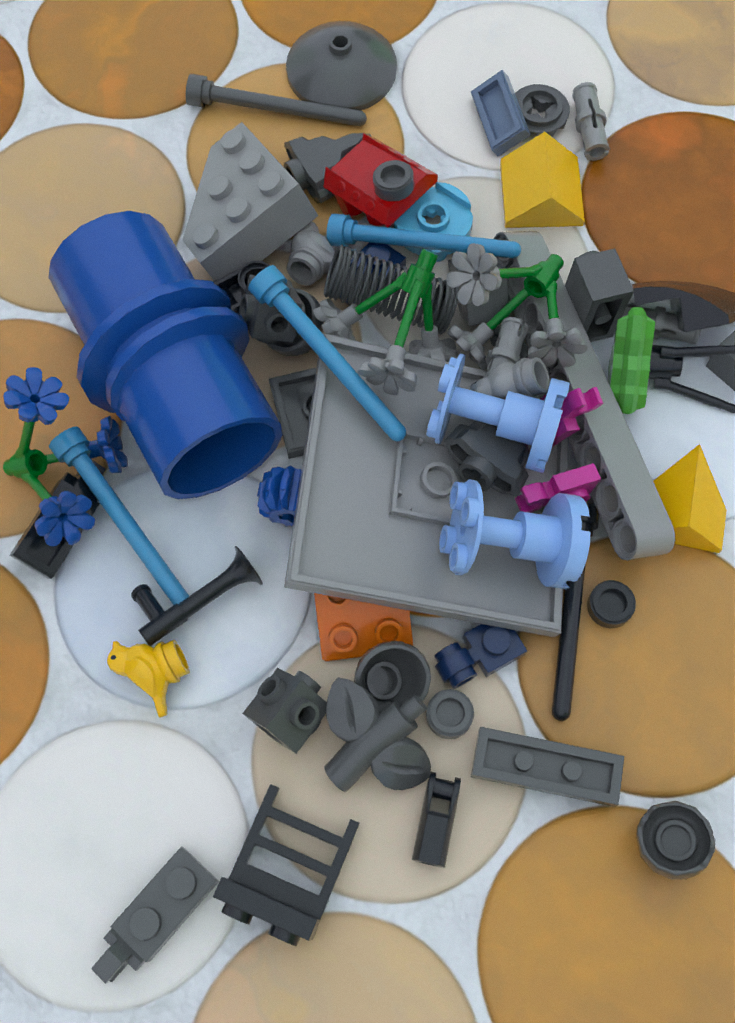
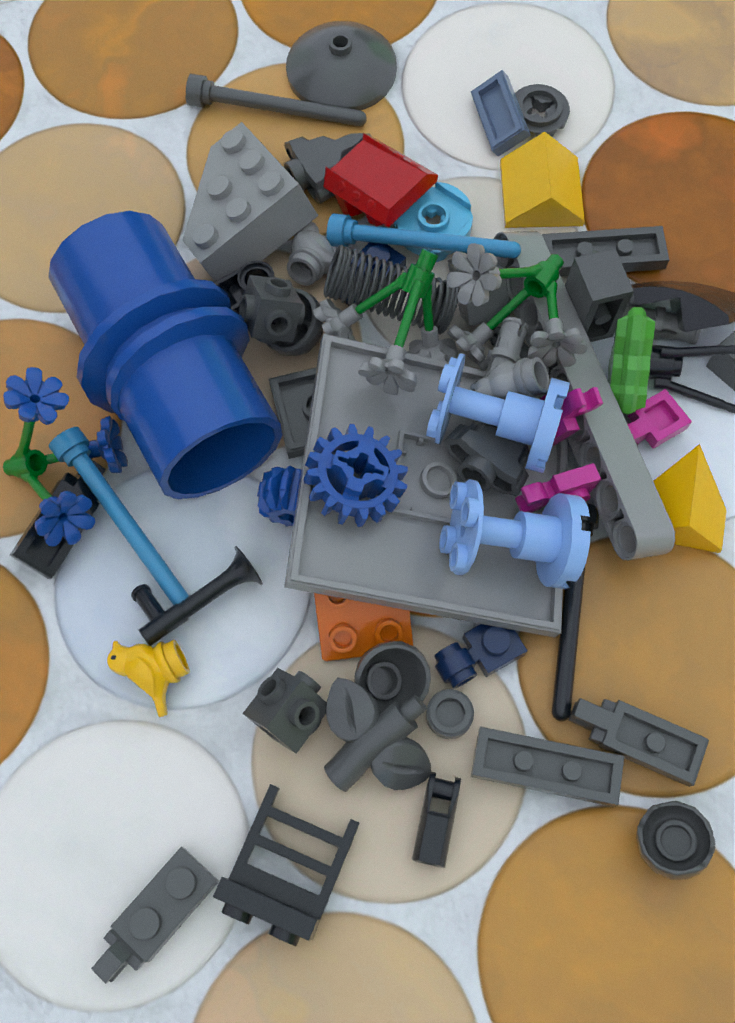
dark azure piece [248,265,406,442] -> none
dark grey tile [373,160,415,201] -> none
light grey pin [572,82,610,161] -> none
black tile [587,580,636,628] -> none
none -> blue gear [304,424,408,527]
none -> dark grey plate [542,226,669,276]
none -> dark grey hinge [568,698,709,787]
none -> dark pink plate [627,389,692,449]

